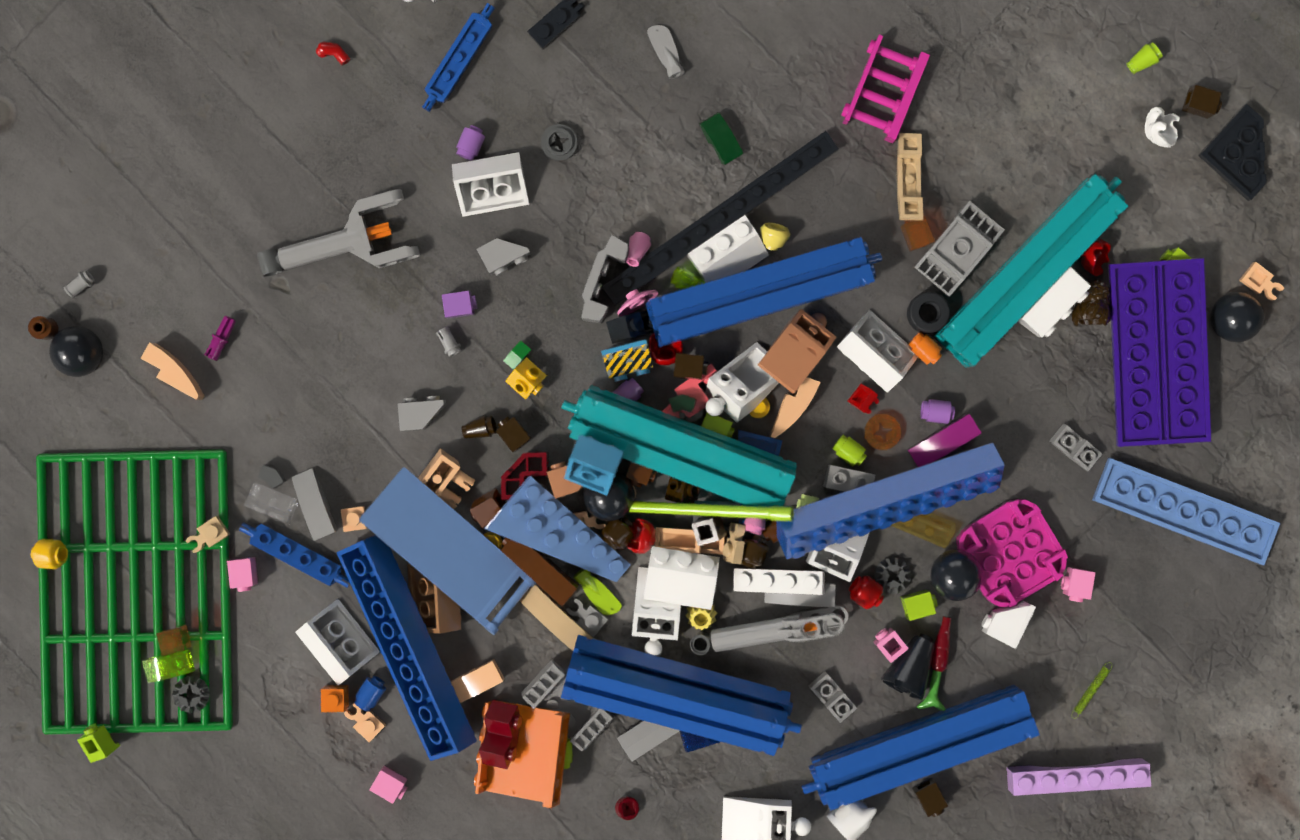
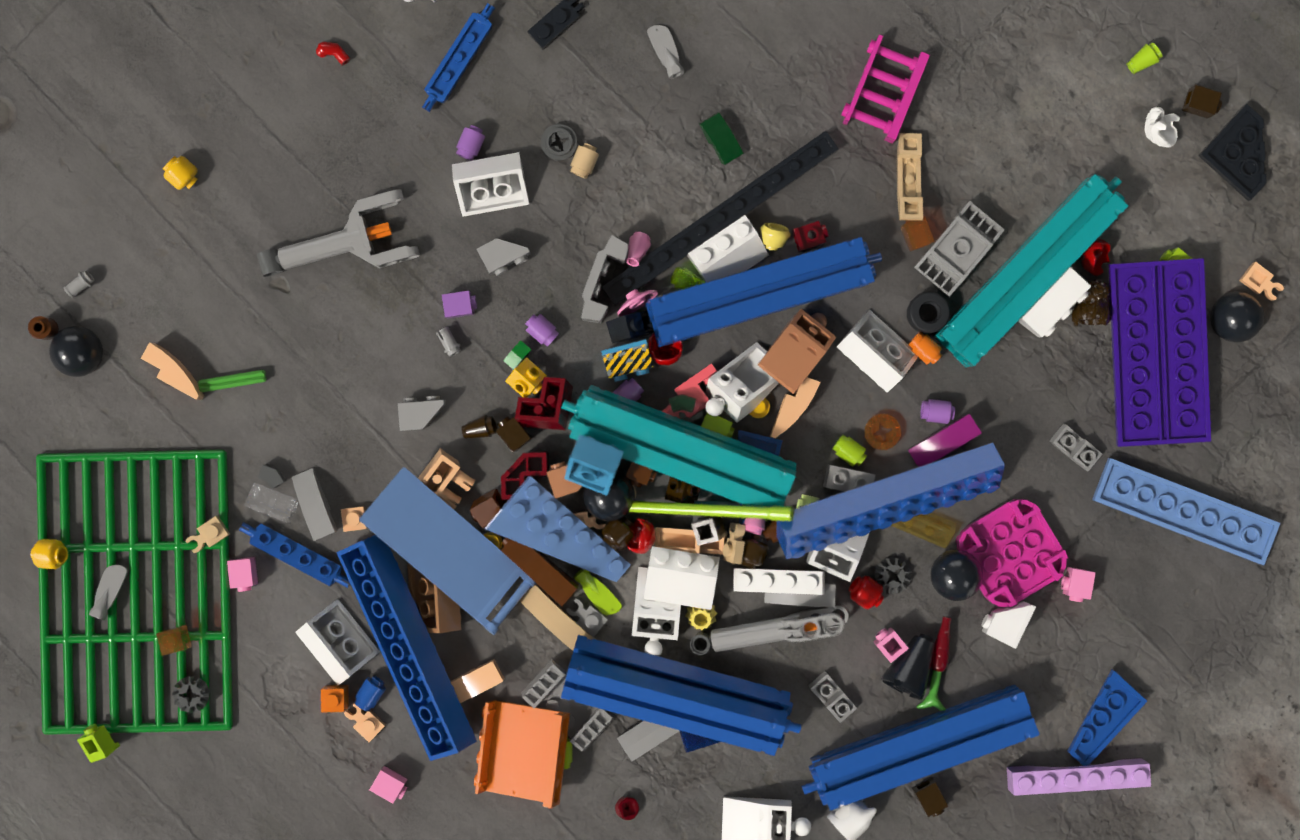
clear neon green slope [142,649,195,683] -> none
magenta axle [204,316,236,361] -> none
dark red brick [479,700,522,770] -> none
dark brown brick [674,353,708,380] -> none
red tile [847,384,879,414] -> none
lime brick [900,589,938,621] -> none
lime piece [1071,662,1112,719] -> none
none -> light grey piece [89,565,128,620]
none -> yellow head [163,156,198,190]
none -> bright green axle [198,370,266,392]
none -> dark red brick [515,377,573,430]
none -> medium lavender brick [525,314,559,347]
none -> tan brick [570,143,599,179]
none -> dark red brick [792,221,829,252]
none -> blue wing [1067,669,1147,766]

